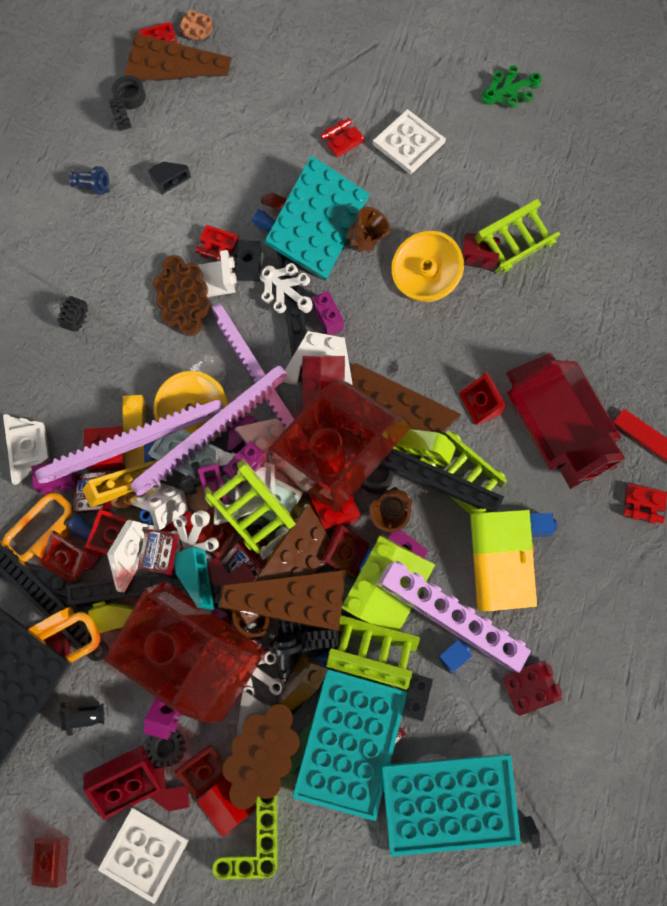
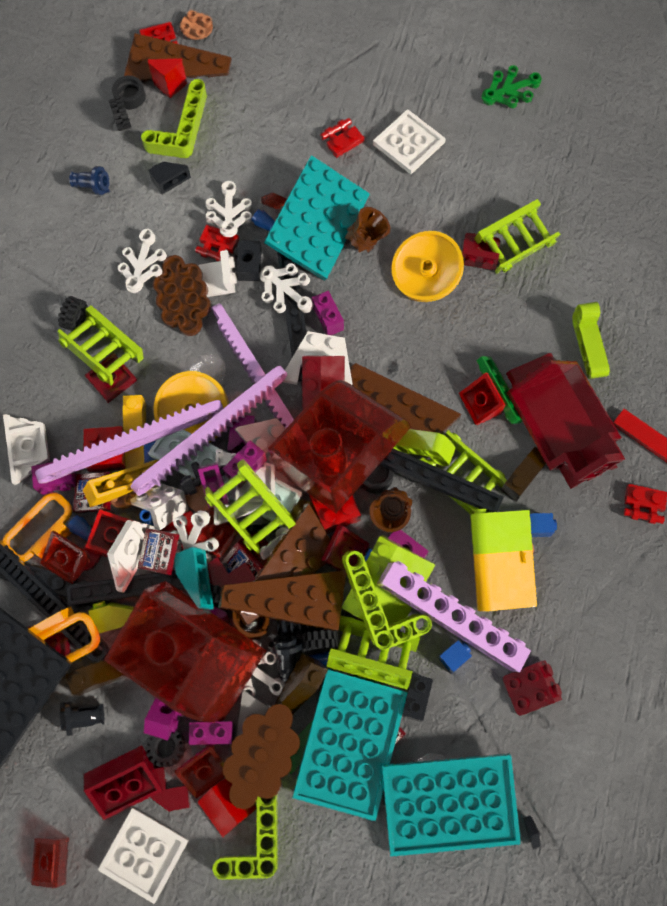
none -> lime fence [57,305,144,386]
none -> dark brown slope [66,653,137,696]
none -> dark red tile [84,353,138,403]
none -> white plant [118,229,167,293]
none -> lime beam [141,79,207,158]
none -> red slope [148,58,187,99]
none -> magenta brick [189,721,234,745]
none -> white plant [206,181,252,237]
none -> lime beam [342,551,432,650]
none -> green plate [476,356,523,424]
none -> dark brown slope [501,447,546,502]
none -> lime beam [572,302,610,379]

